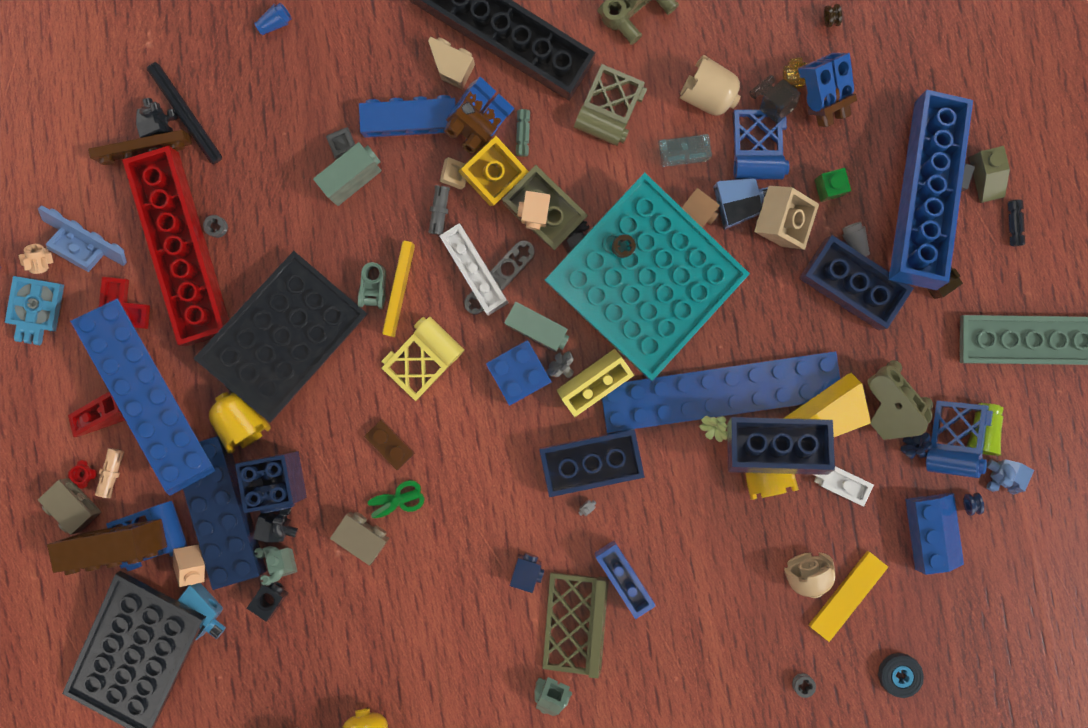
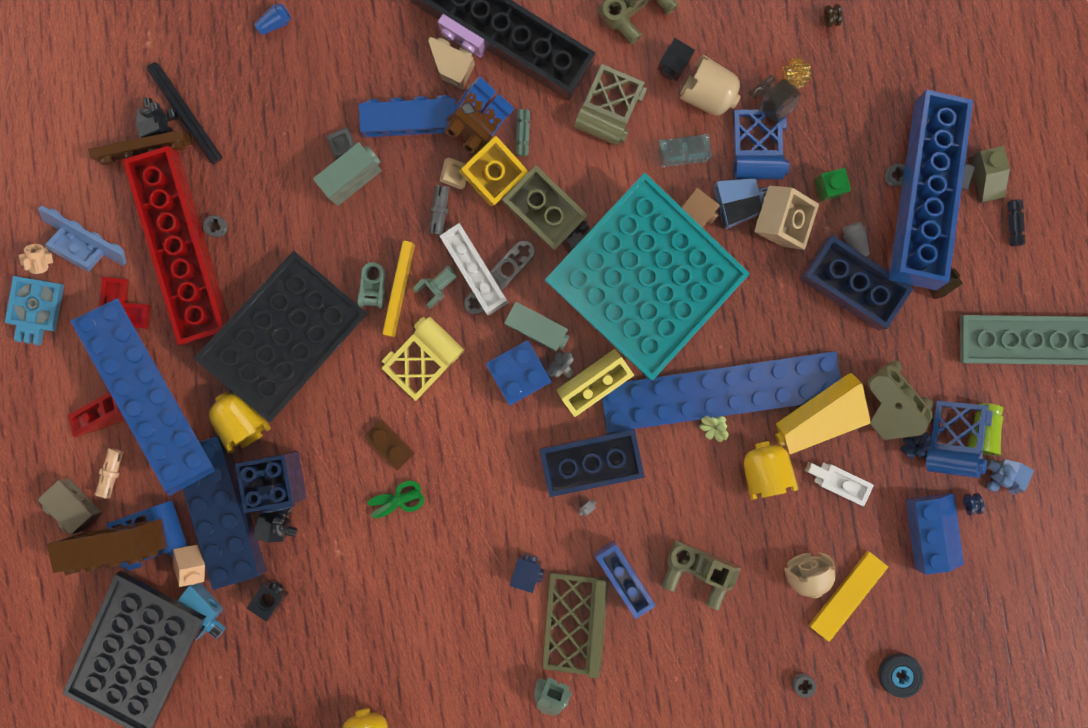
red plate [68,460,97,489] -> none
sand green piece [254,546,298,586] -> none
dark tan brick [330,512,390,566] -> none
light nougat brick [517,191,550,230] -> none
dark brown bush [612,235,636,258] -> none
dark blue brick [727,417,835,475] -> none
blue hips [798,53,857,127] -> none
none -> sand green piece [412,266,458,309]
none -> lavender plate [438,14,486,58]
none -> black brick [657,38,695,81]
none -> olive piece [661,539,742,611]
none -> dark grey bush [884,163,905,187]

